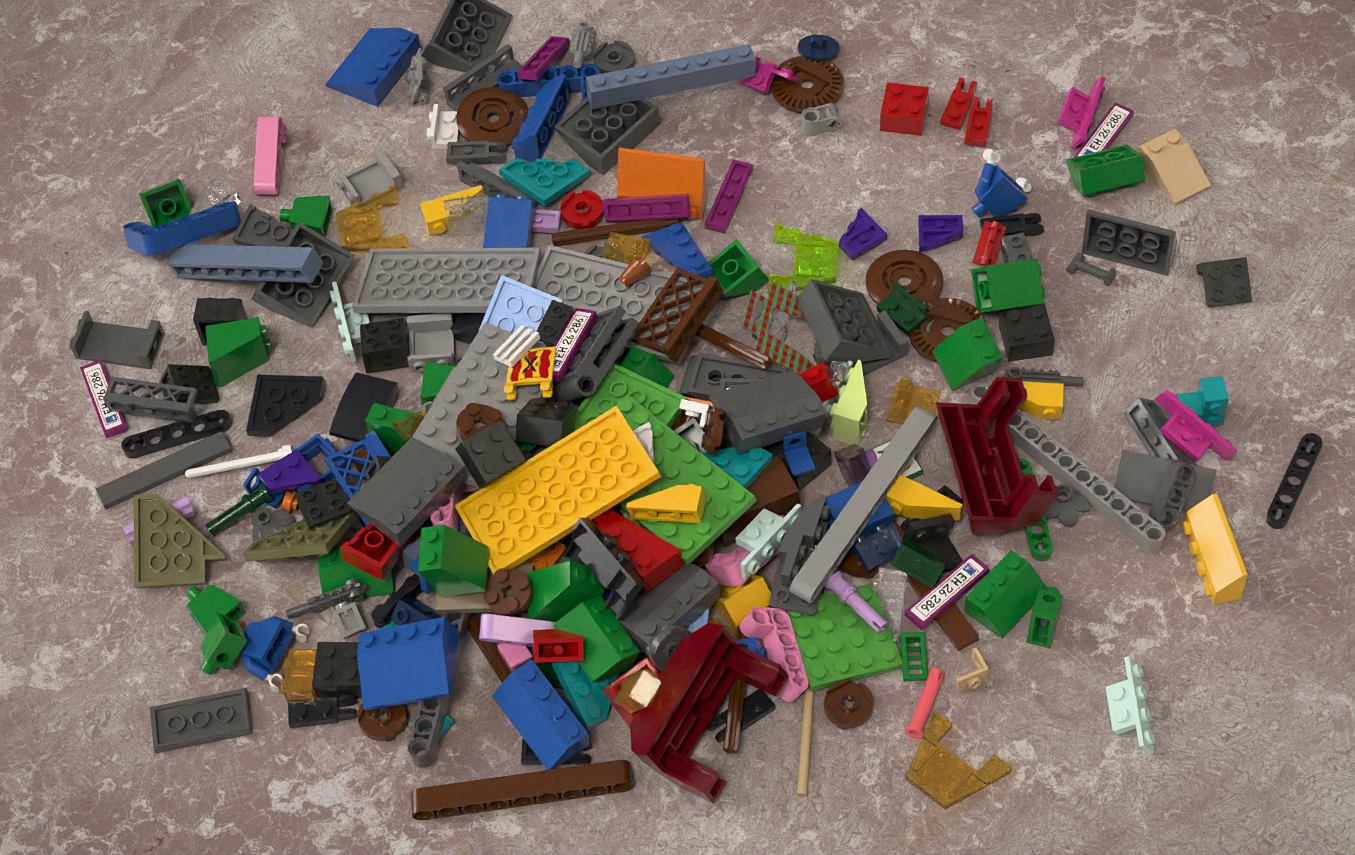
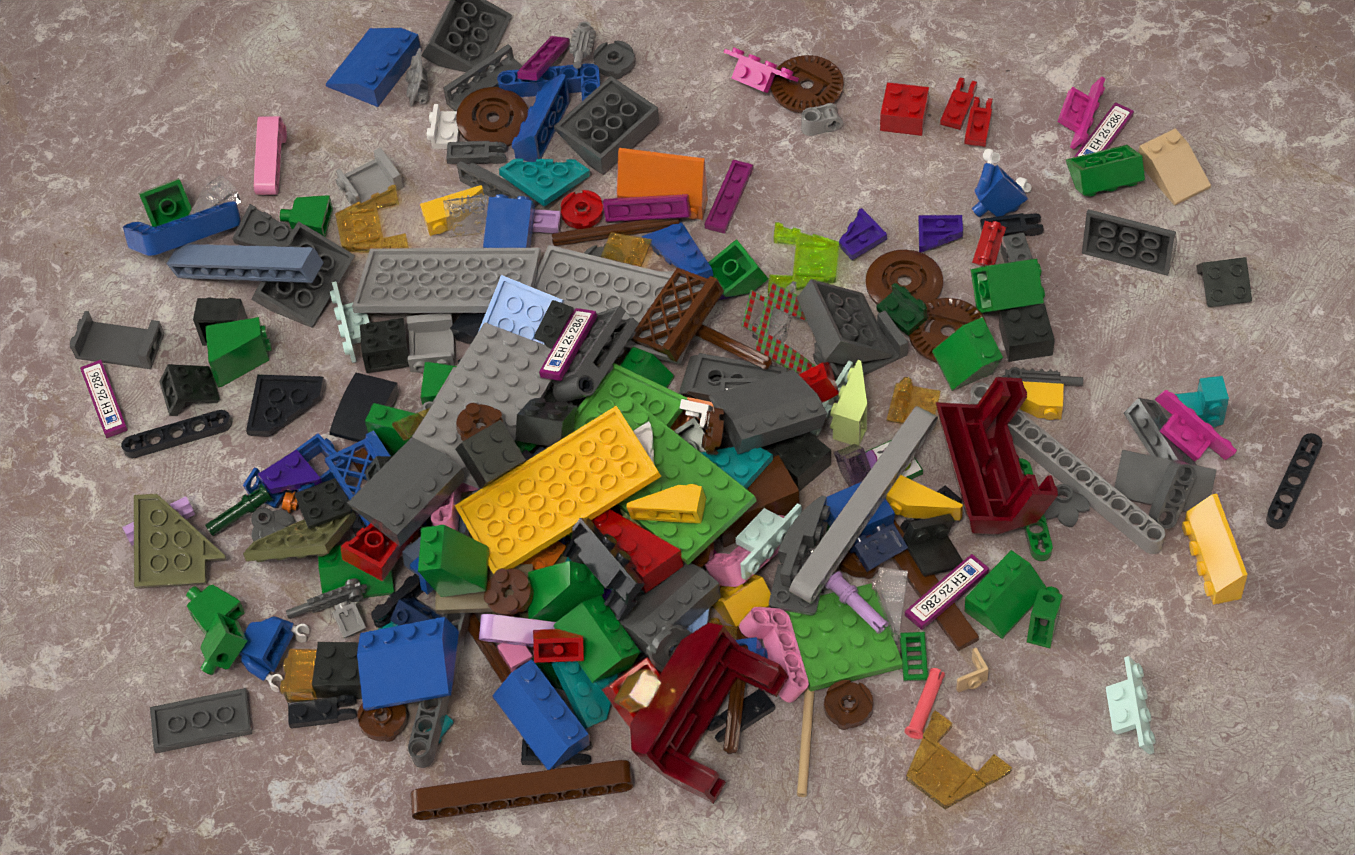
dark grey tile [96,431,232,510] -> none
dark grey fence [103,377,198,423] -> none
white piece [185,444,294,478] -> none
white tile [493,325,540,367] -> none
yellow flag [504,347,556,400] -> none
sand blue brick [586,44,756,109] -> none
dark orange cone [618,255,652,287] -> none
blue bracket [783,431,815,476] -> none
dark blue piece [798,35,839,61] -> none
clear arm [831,360,850,382] -> none
dark green panel [890,538,946,588] -> none
dark grey piece [1066,253,1116,286] -> none

